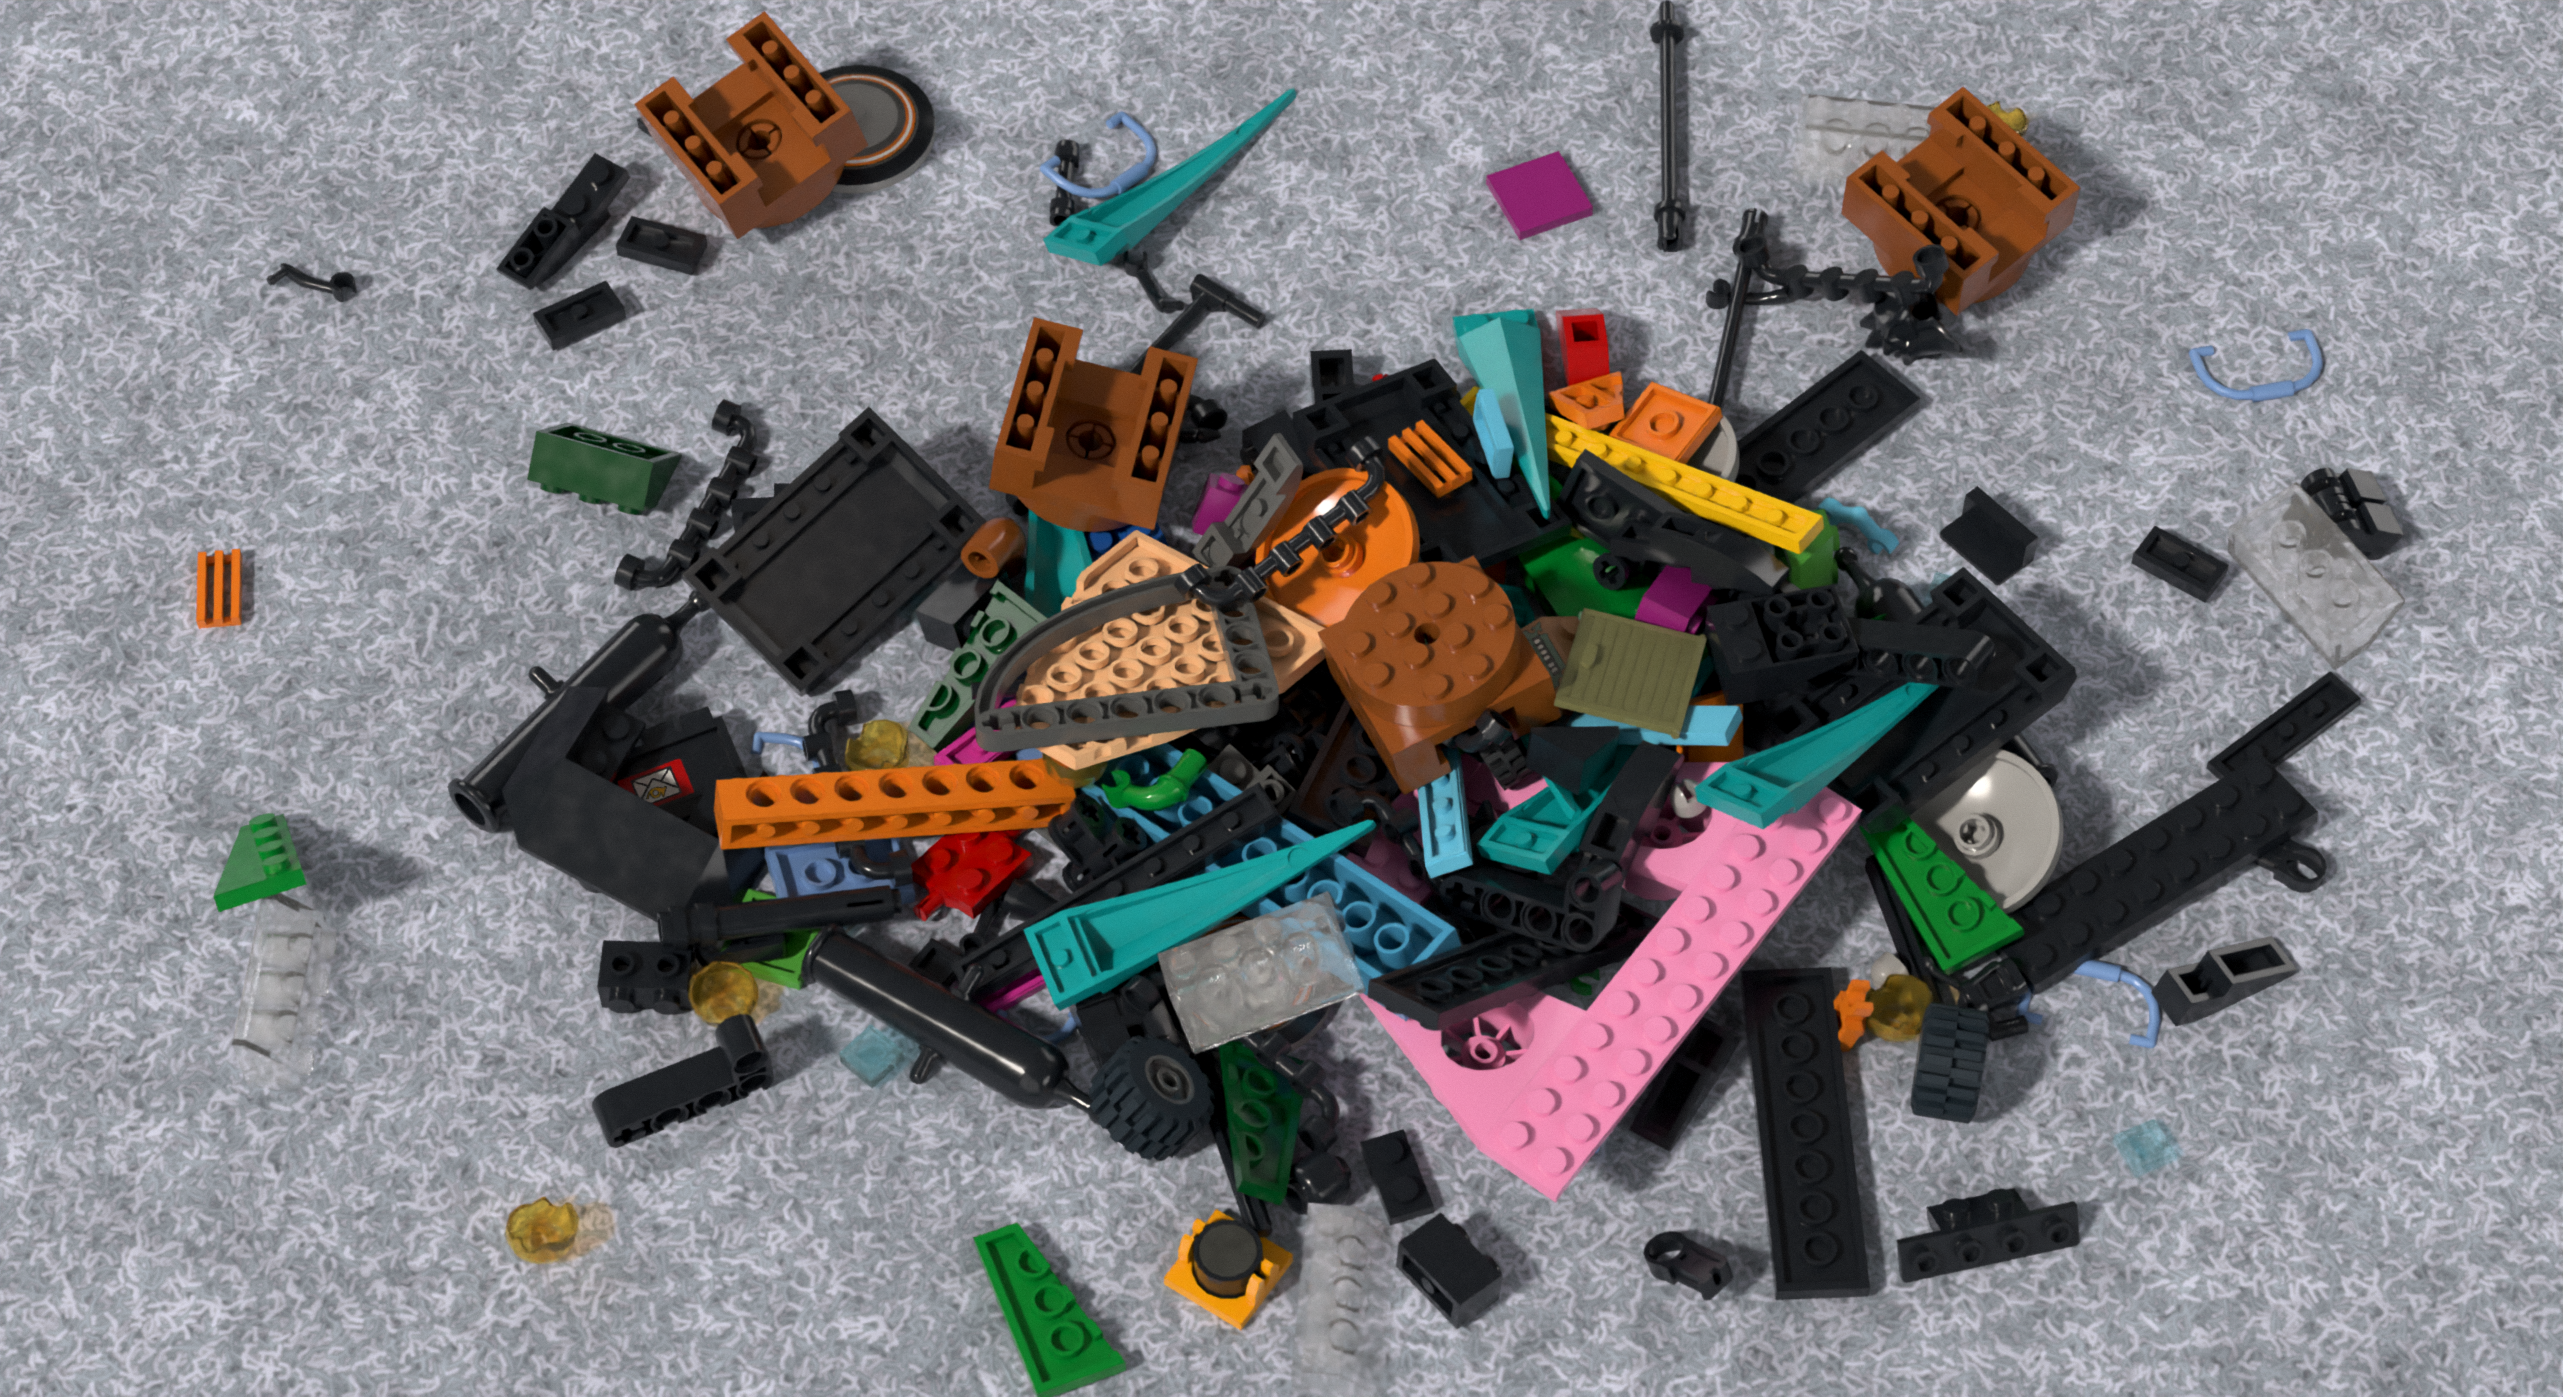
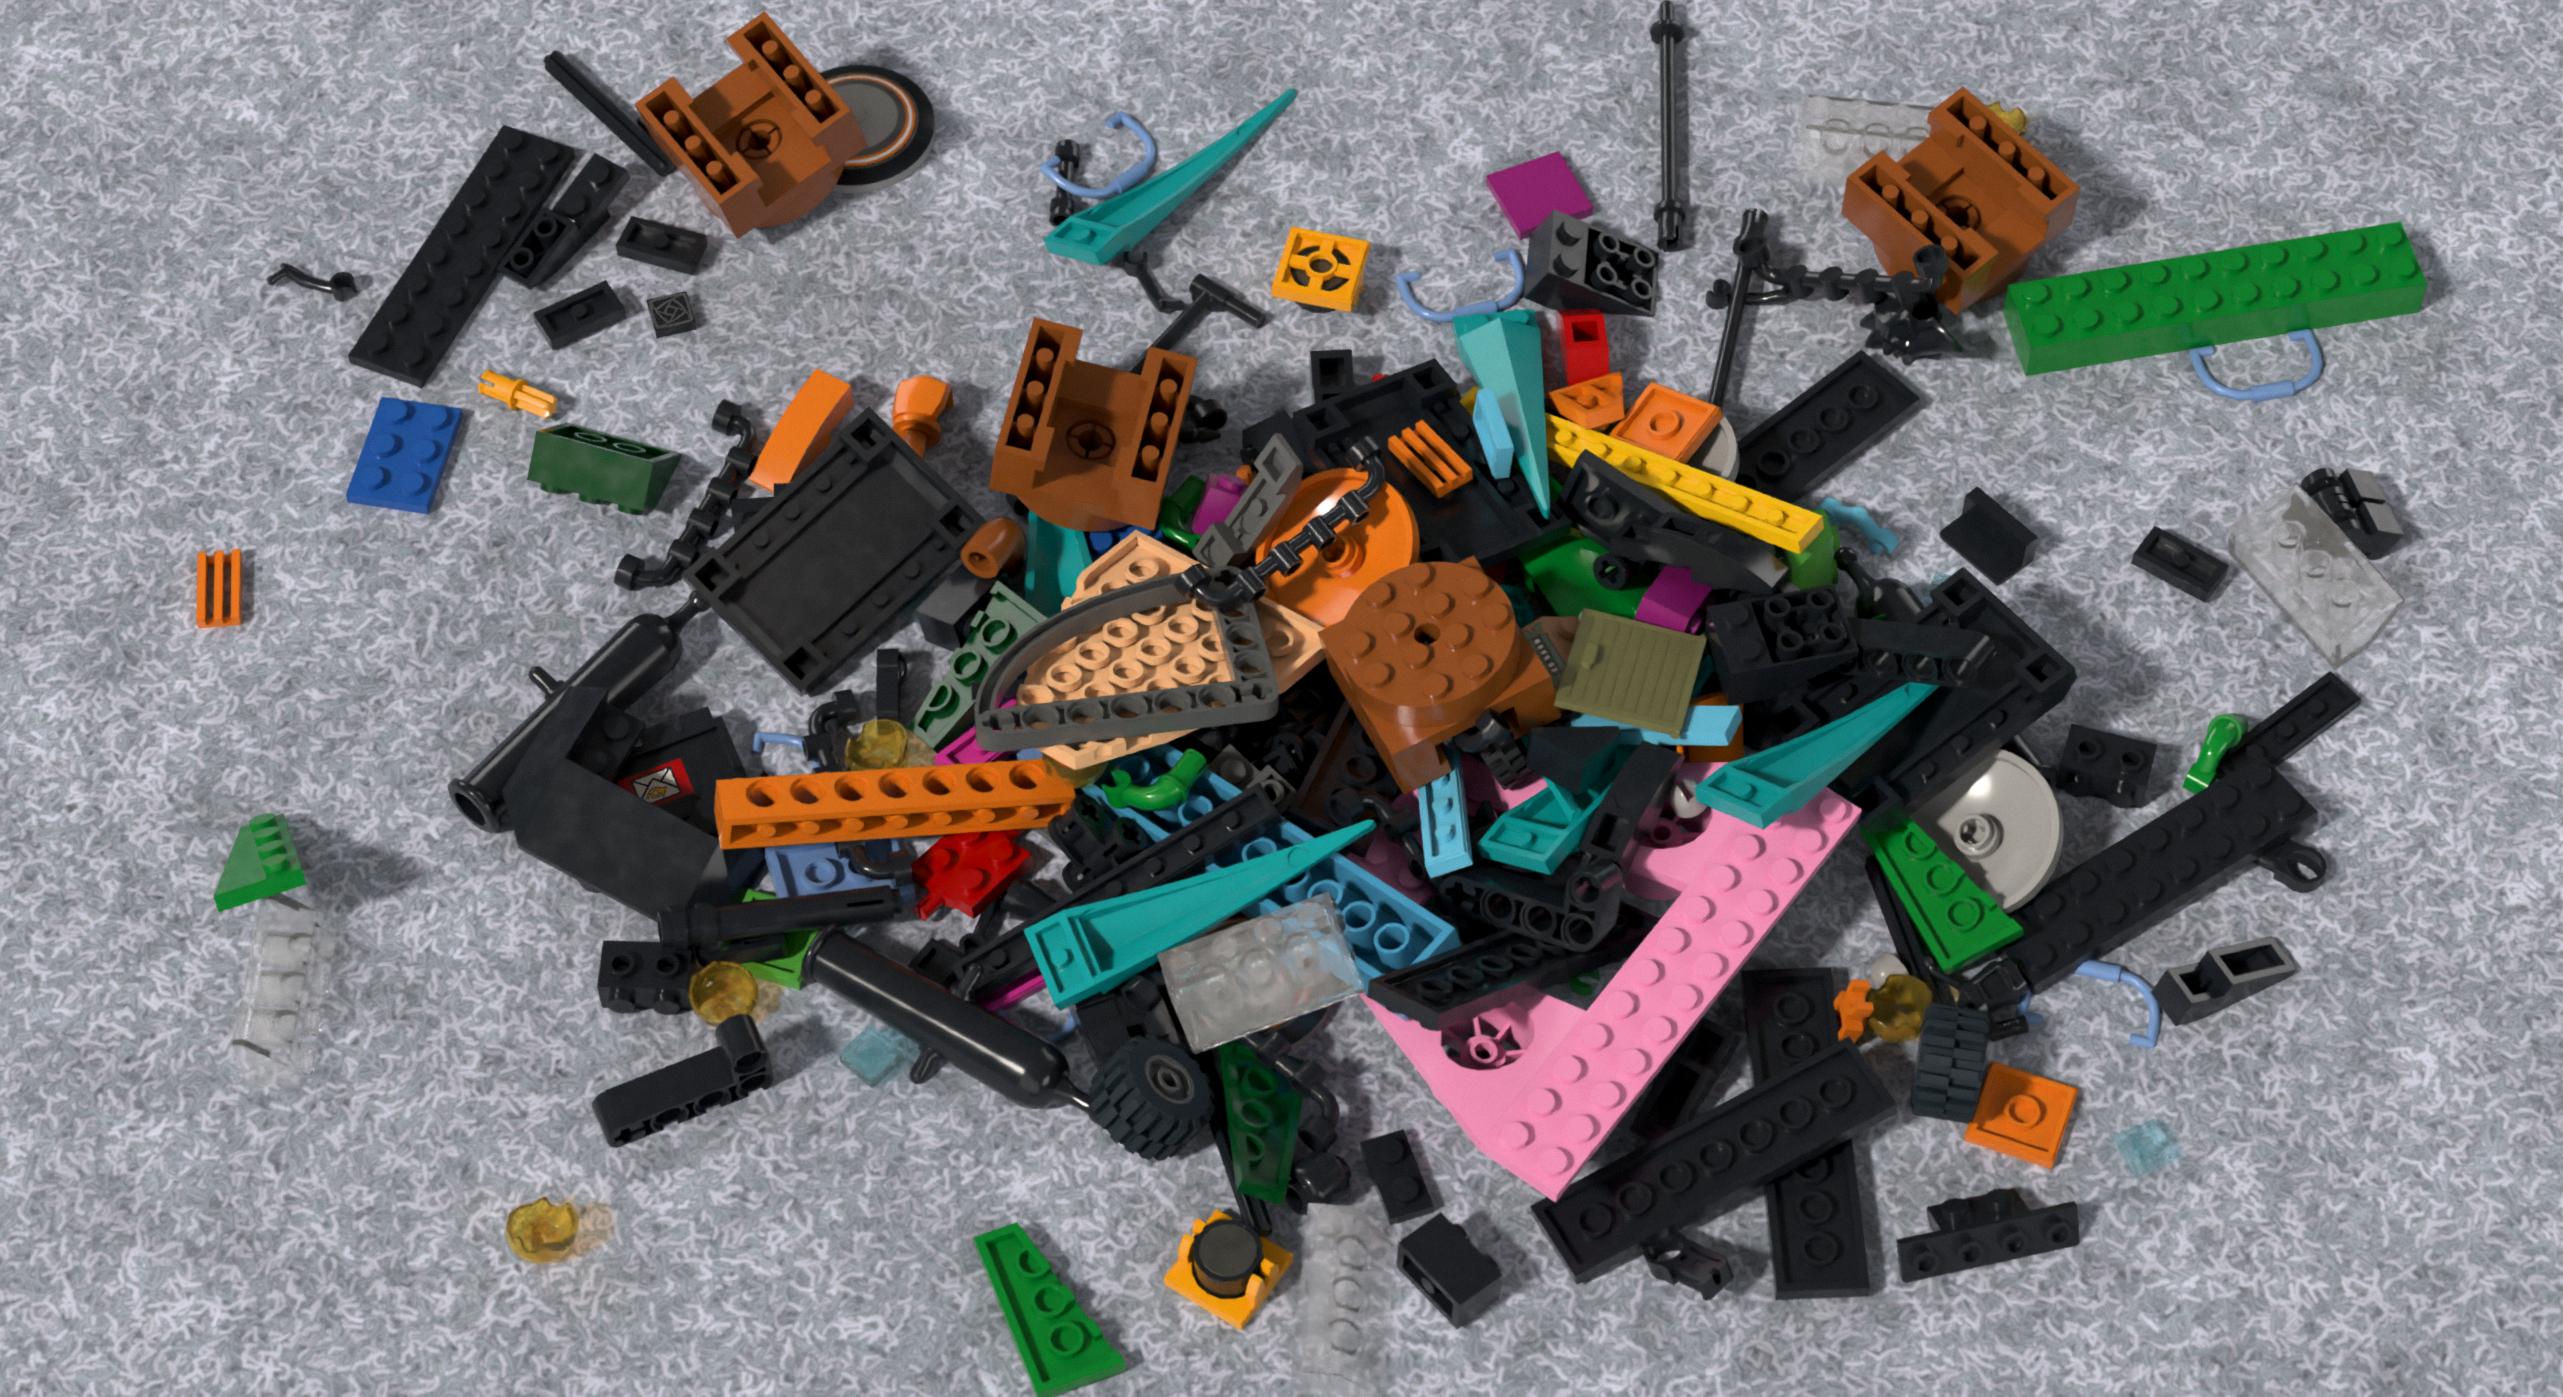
none -> blue plate [346,397,463,514]
none -> black plate [348,125,575,388]
none -> light orange axle [478,369,558,419]
none -> black axle [543,50,676,177]
none -> black tile [647,291,696,338]
none -> orange slope [749,368,854,493]
none -> black piece [876,648,908,734]
none -> orange piece [892,375,954,459]
none -> green piece [1159,475,1205,561]
none -> light orange piece [1271,226,1370,313]
none -> medium blue piece [1395,248,1526,323]
none -> black slope [1524,209,1659,317]
none -> black plate [1530,1036,1898,1285]
none -> orange tile [1964,1061,2079,1170]
none -> green brick [2003,222,2427,376]
none -> black brick [2055,723,2157,809]
none -> green piece [2183,713,2249,794]

